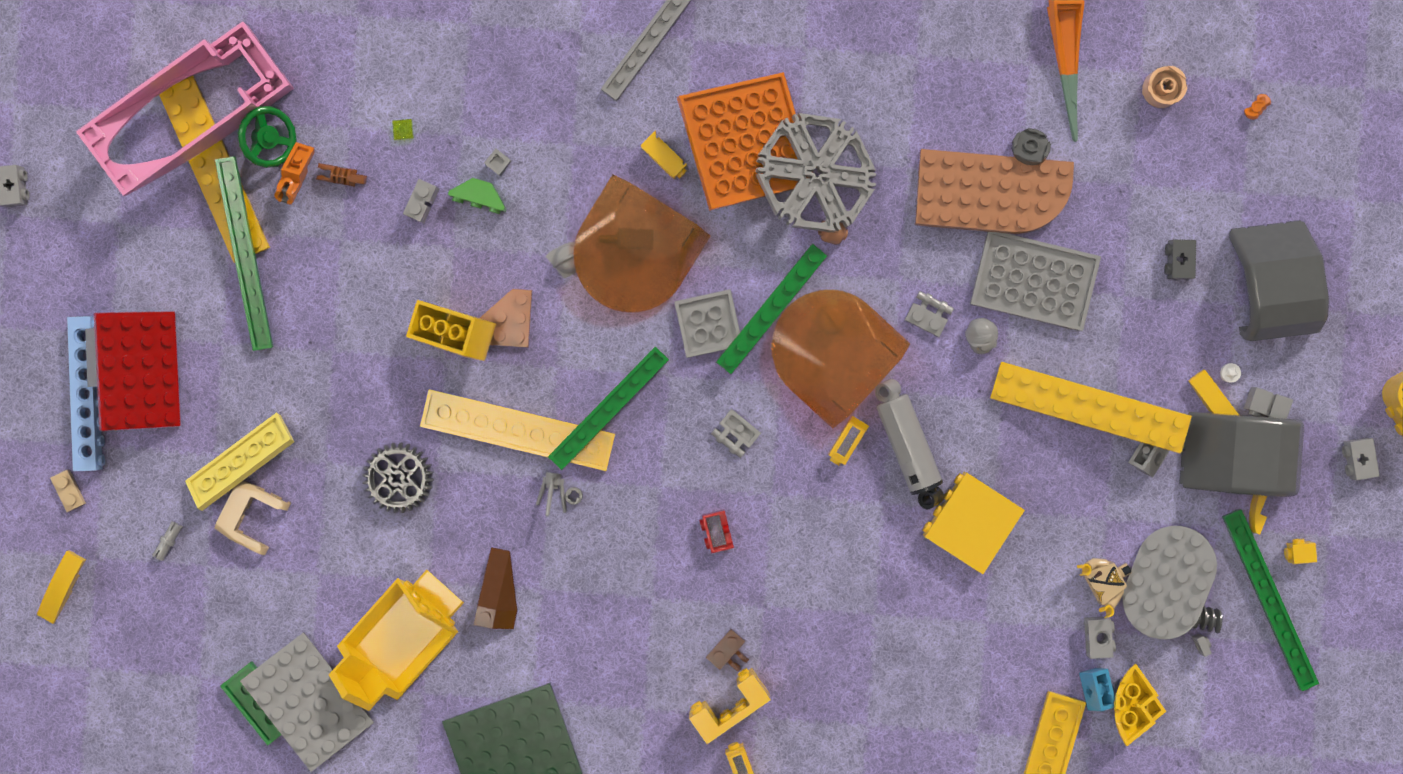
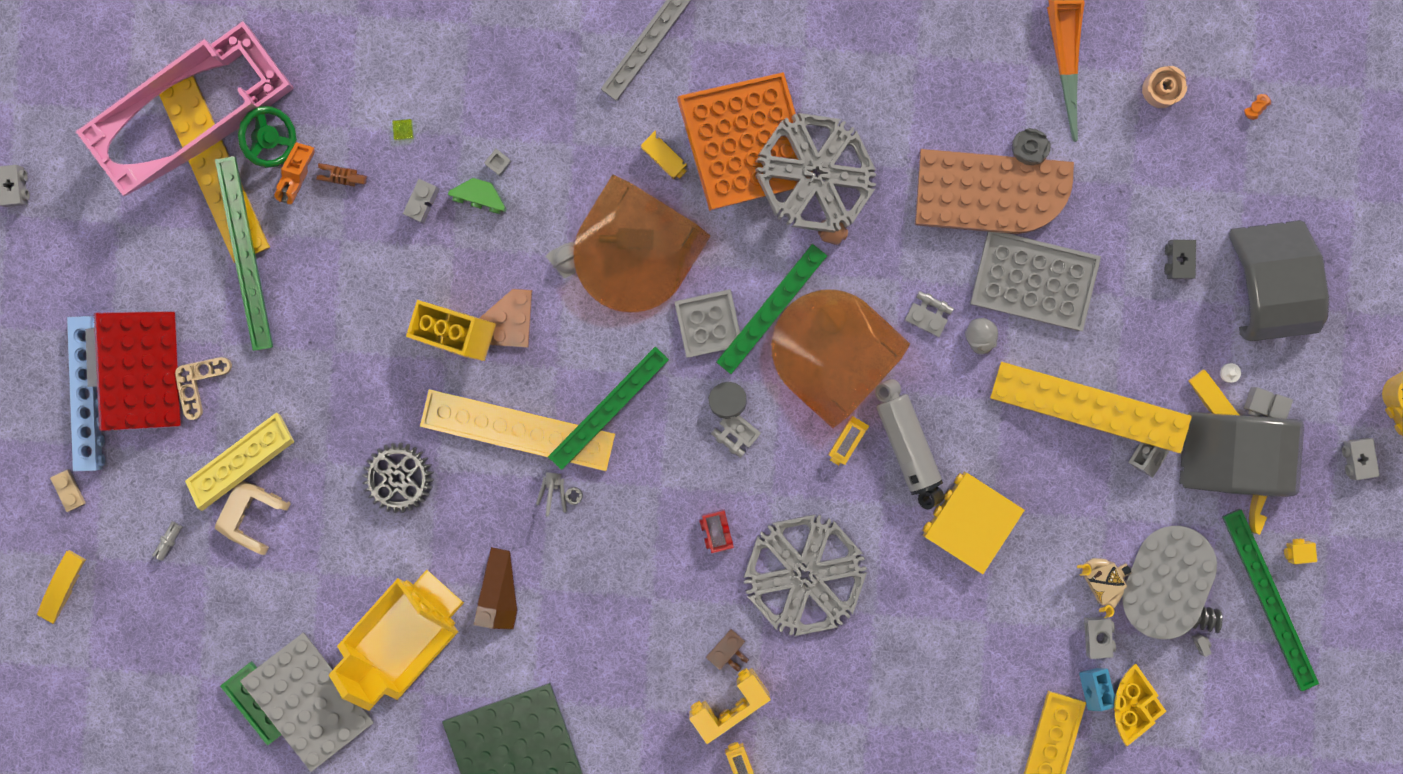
none -> tan beam [175,357,232,420]
none -> dark grey tile [708,382,747,419]
none -> light grey plate [744,514,867,636]

